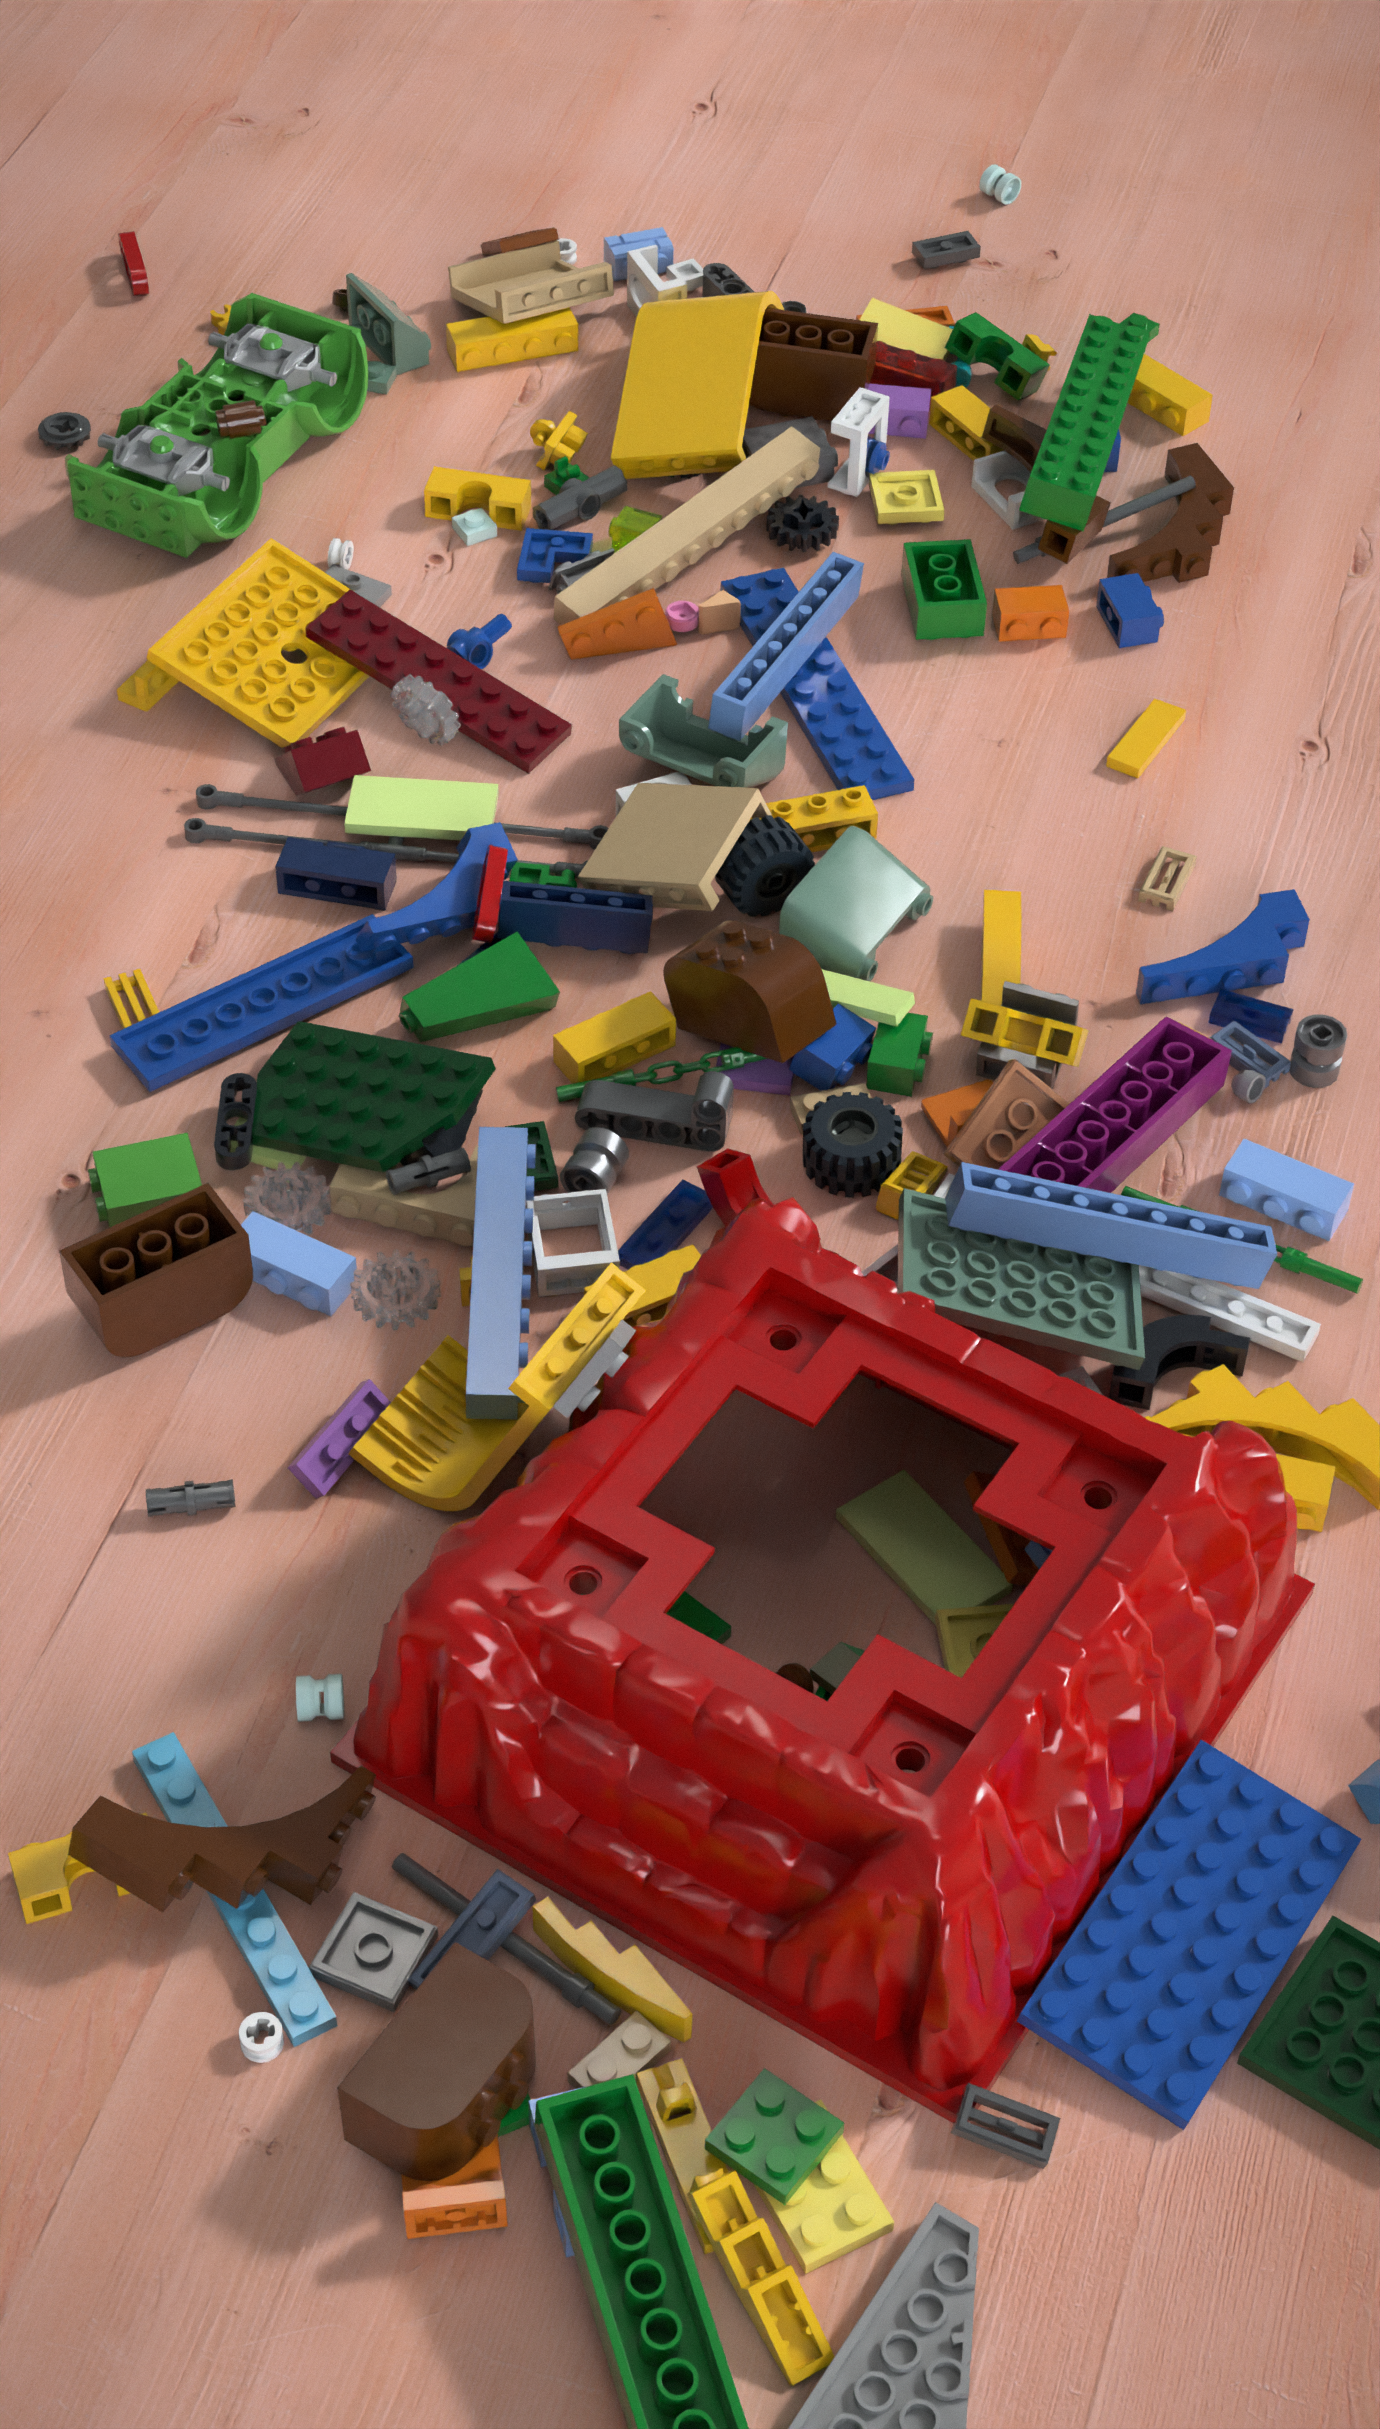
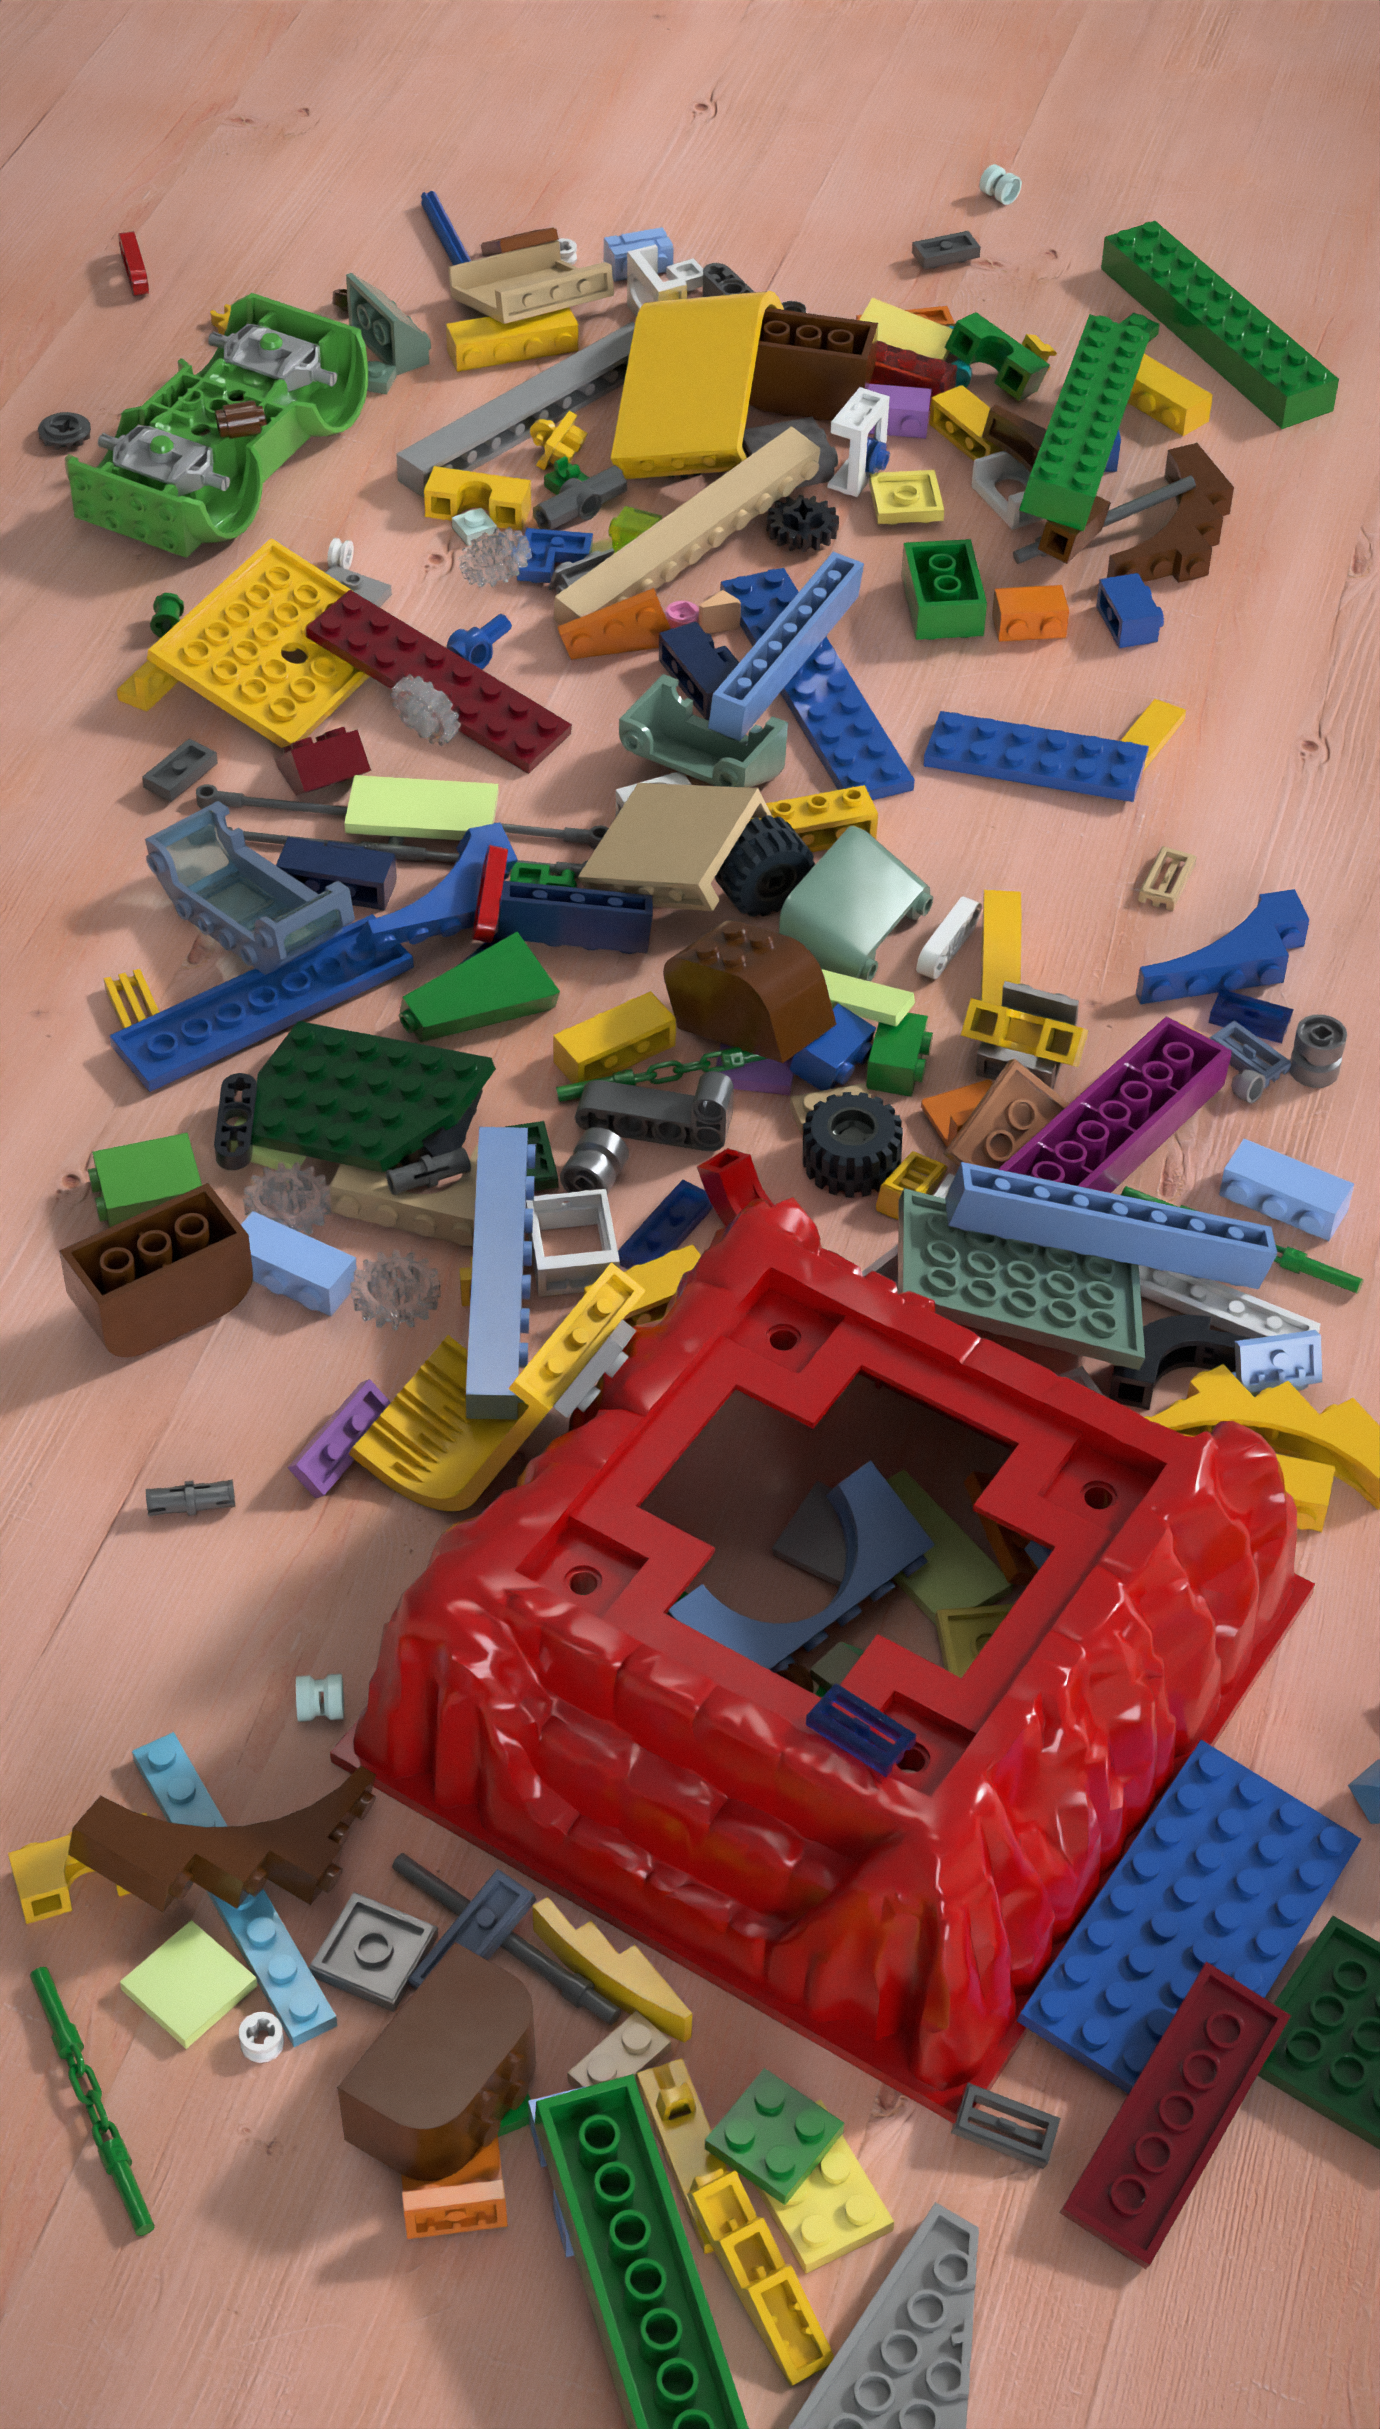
none -> green piece [30,1967,155,2236]
none -> yellowish green tile [120,1920,258,2049]
none -> dark grey plate [142,739,218,802]
none -> windscreen [145,801,355,975]
none -> green bush [150,593,184,638]
none -> light grey brick [396,322,635,498]
none -> blue axle [421,191,471,265]
none -> clear gear [458,527,532,587]
none -> dark blue piece [659,621,739,720]
none -> medium blue arch [666,1460,935,1673]
none -> light grey tile [772,1481,846,1587]
none -> clear blue tile [806,1683,916,1777]
none -> white beam [916,896,982,979]
none -> blue plate [924,711,1149,802]
none -> dark red plate [1059,1962,1291,2269]
none -> green brick [1101,221,1339,429]
none -> light blue bracket [1231,1330,1322,1397]

